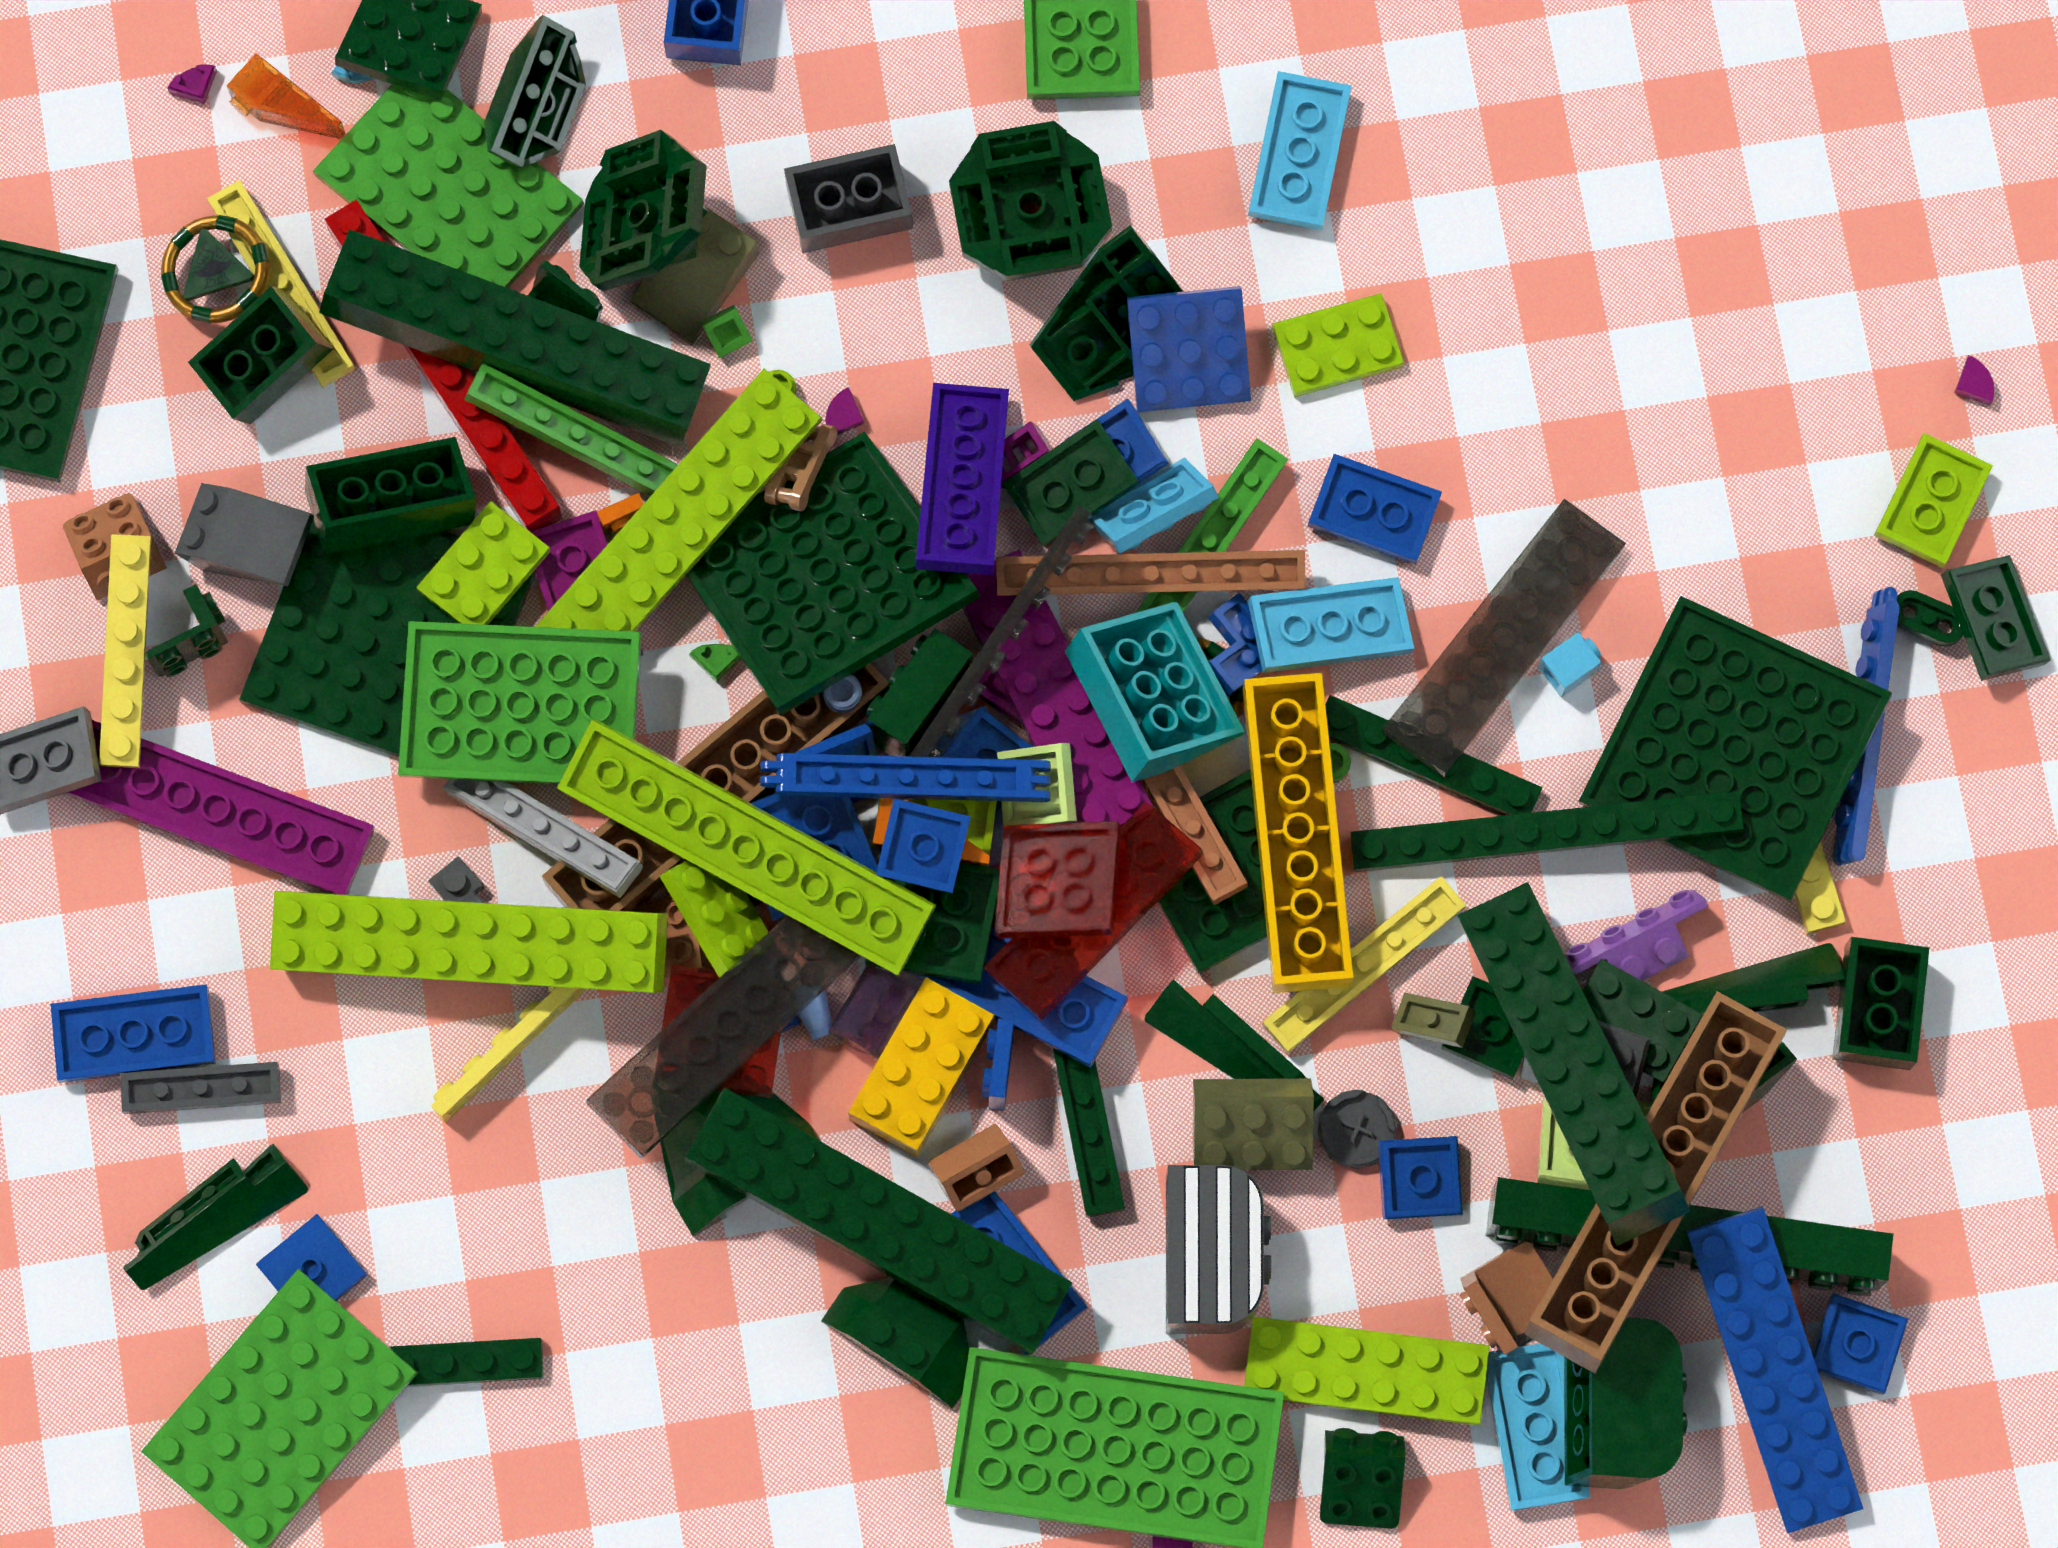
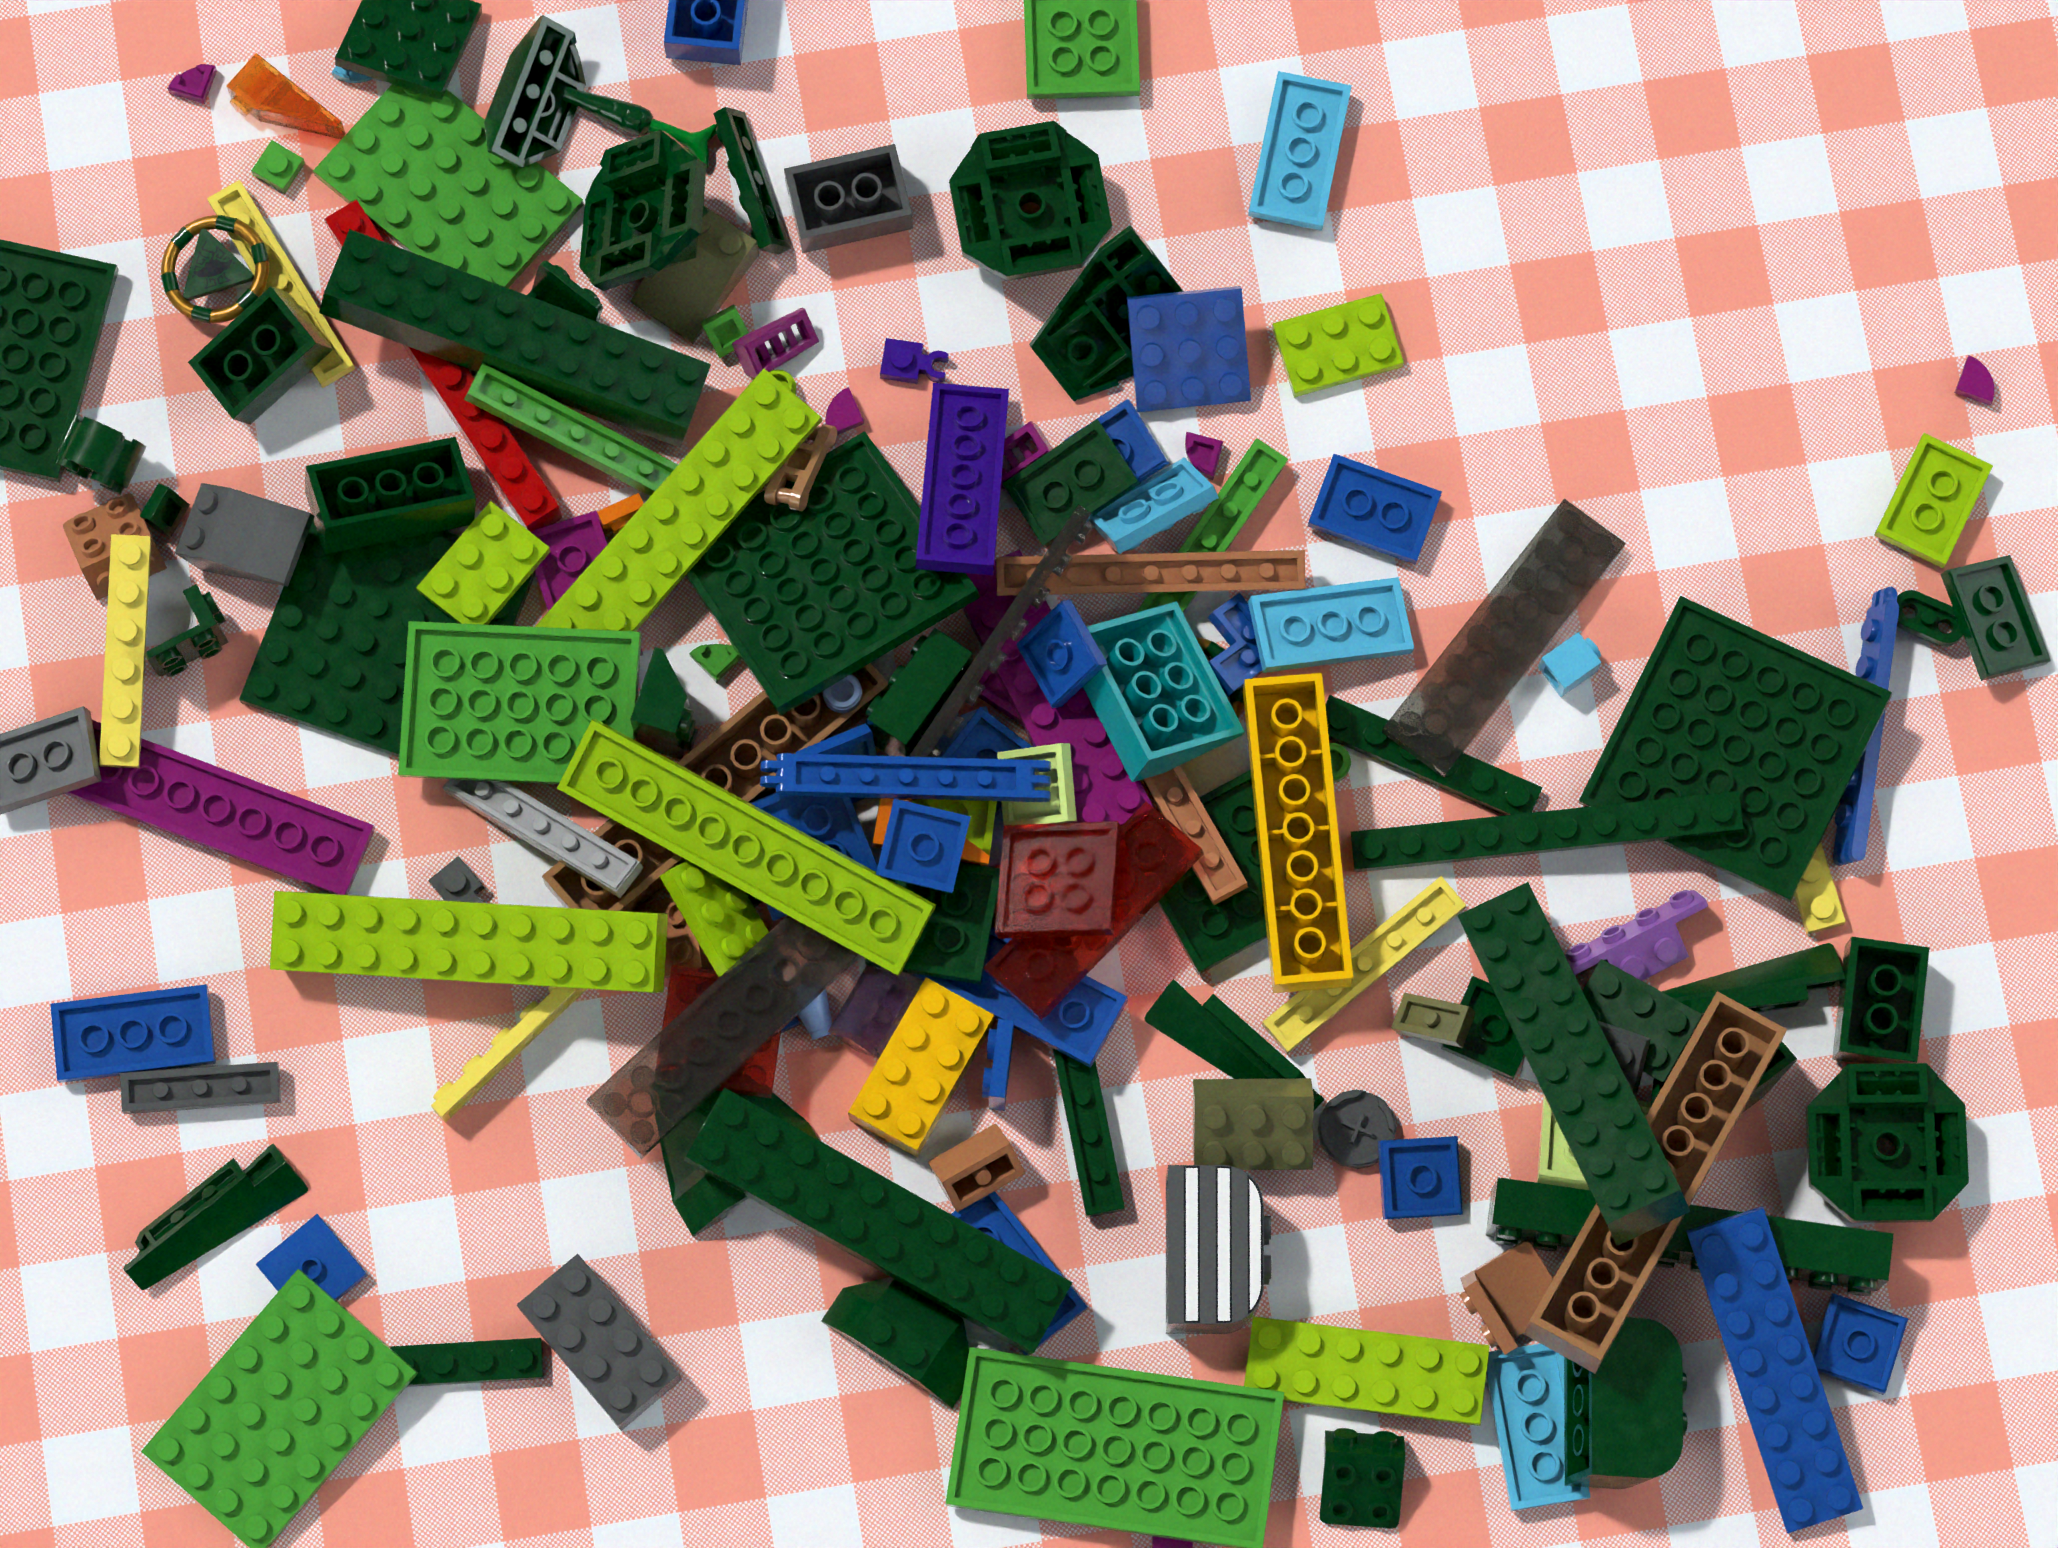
none -> dark green brick [56,414,146,495]
none -> dark green plate [140,483,190,537]
none -> bright green plate [251,140,305,194]
none -> dark grey brick [517,1254,682,1431]
none -> dark green piece [563,86,717,170]
none -> dark green slope [630,647,698,760]
none -> dark green plate [713,107,791,255]
none -> magenta slope [732,308,819,378]
none -> dark purple plate [880,338,949,384]
none -> blue plate [1016,599,1108,708]
none -> magenta tile [1185,432,1224,480]
none -> dark green piece [1806,1063,1969,1223]

